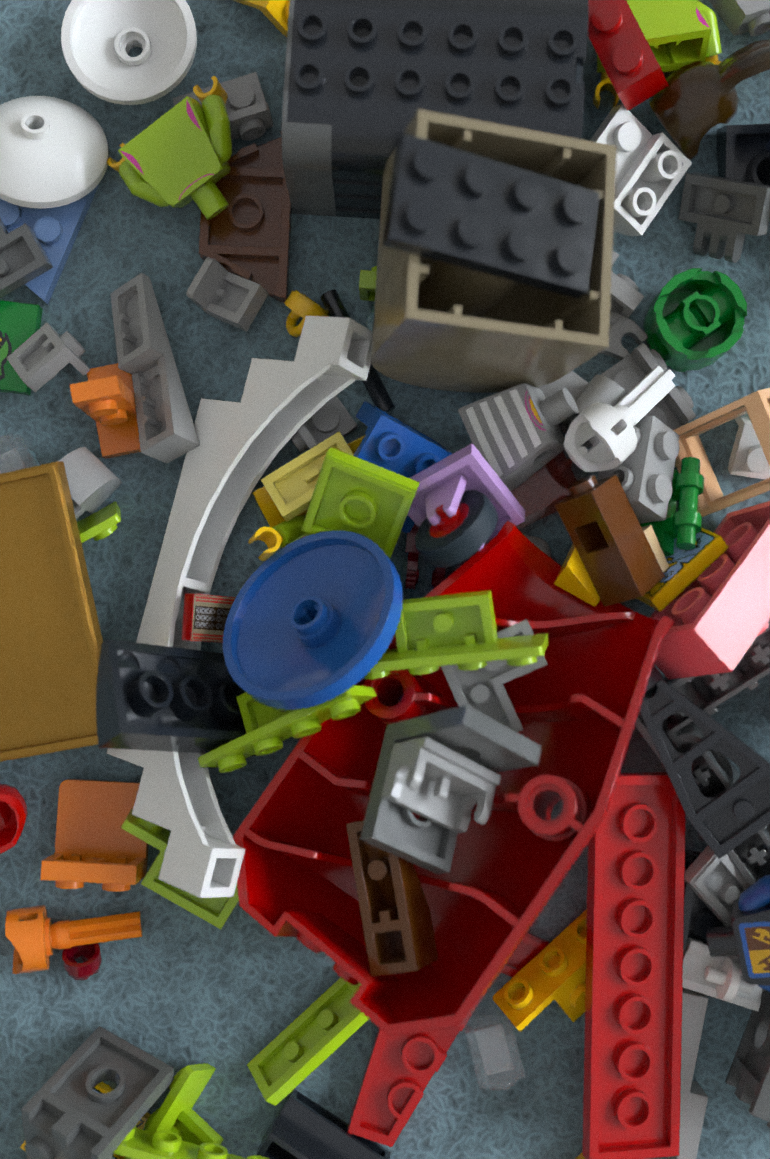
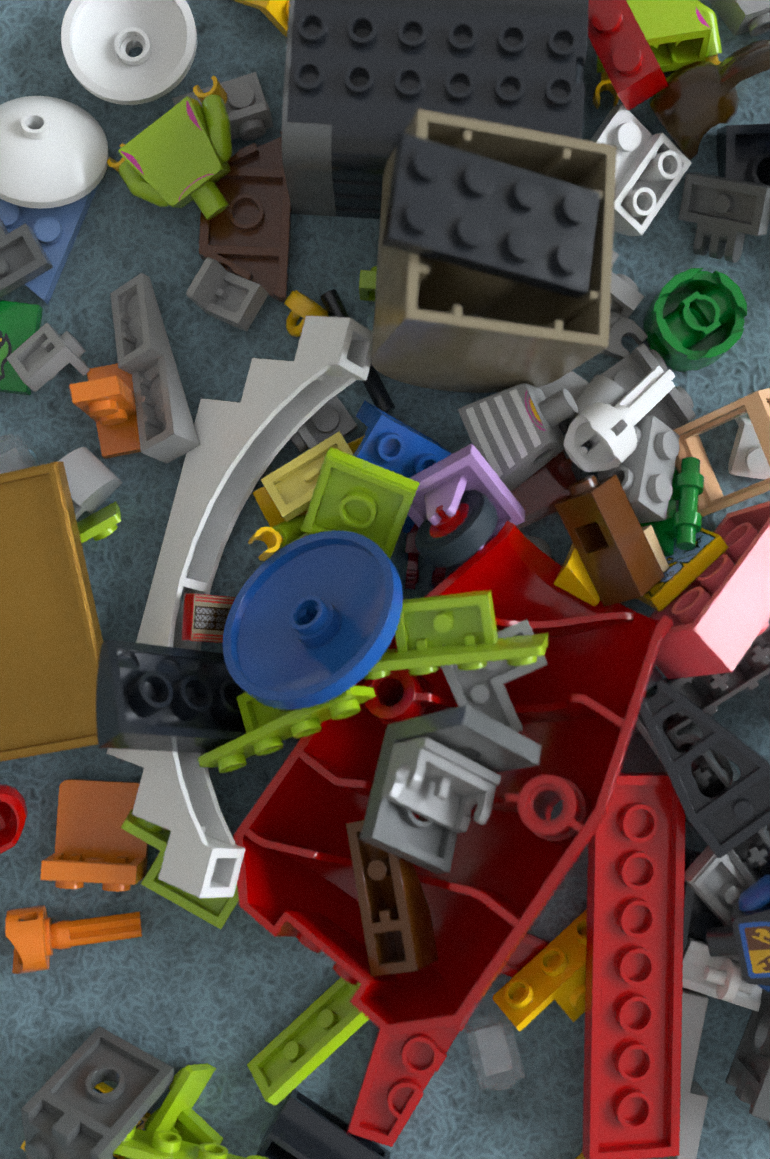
dark red hinge [62,943,102,981] -> none

